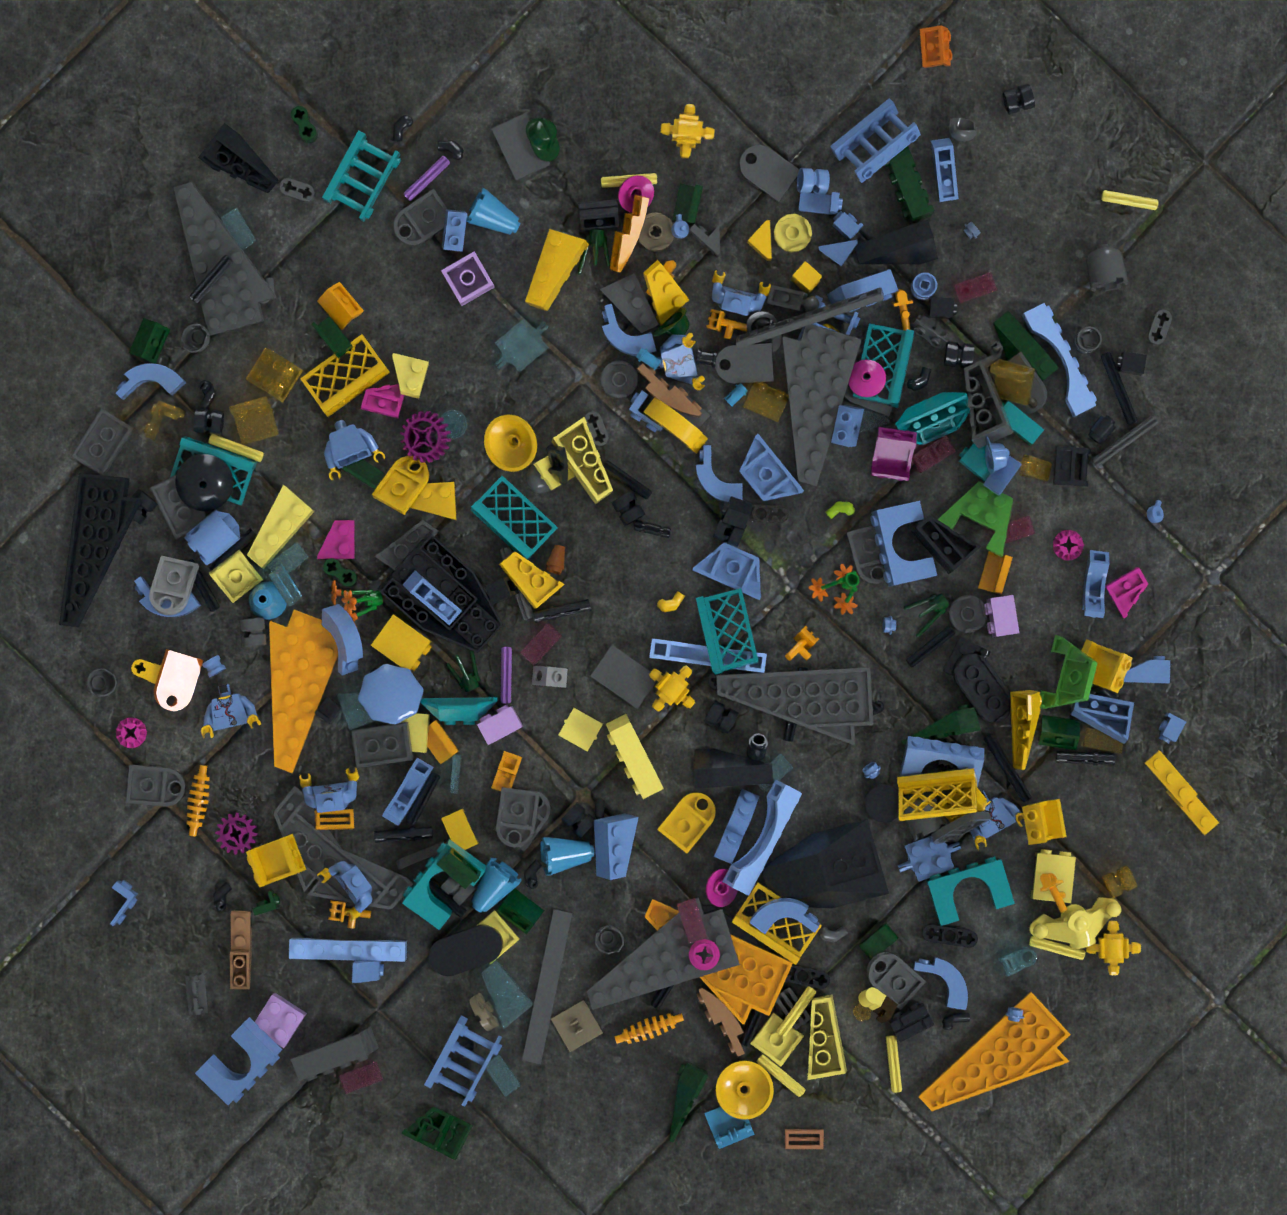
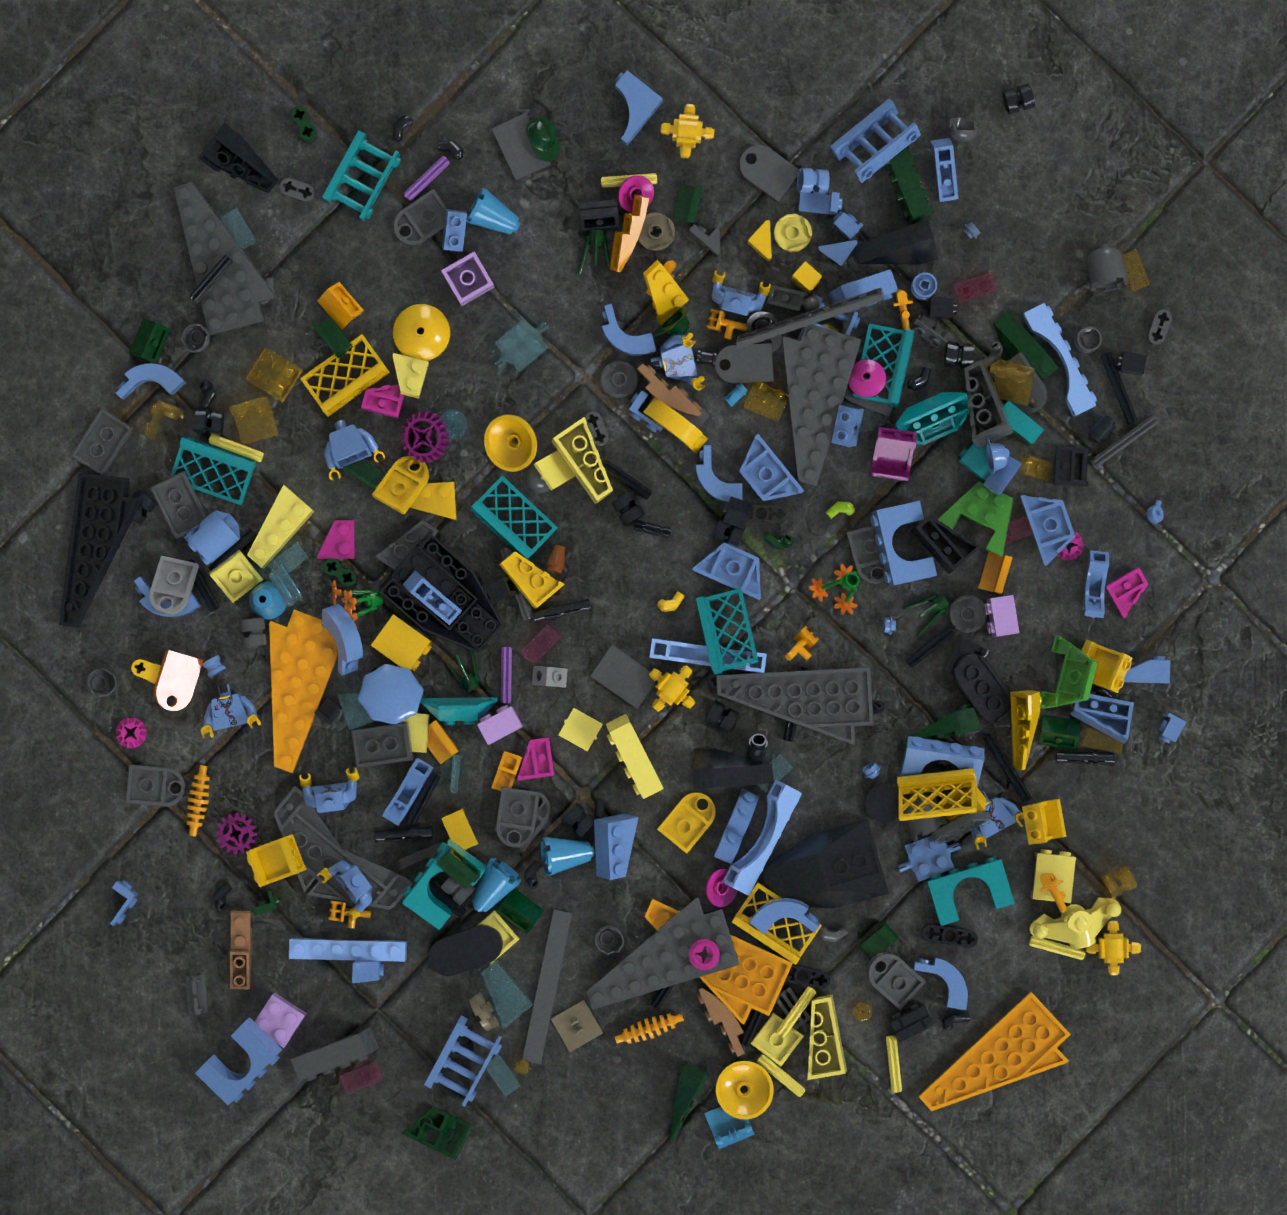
black dish [175,454,233,511] -> none
light orange tile [314,809,354,830] -> none
yellow wedge [525,229,589,311] -> none
black slope [546,445,568,485] -> none
dark grey wing [600,273,659,334] -> none
dark azure pin [636,348,662,370] -> none
medium blue piece [671,214,689,239] -> none
clear pink slope [677,898,708,944] -> none
nougat tile [785,1129,824,1149] -> none
leg [858,987,898,1023] -> none
clear pink slope [912,436,956,473] -> none
orange bracket [920,26,952,68] -> none
clear light blue piece [998,947,1037,977] -> none
medium blue plate [1005,1007,1024,1022] -> none
light yellow axle [1102,190,1158,210] -> none
yellow bracket [1145,750,1219,835] -> none
none -> yellow dish [393,304,450,361]
none -> clear yellow plate [513,1060,531,1075]
none -> dark pink wing [517,737,554,781]
none -> medium blue arch [615,70,663,146]
none -> dark green arm [764,532,793,550]
none -> medium blue wing [1020,495,1075,566]
none -> clear yellow tile [1122,249,1150,292]

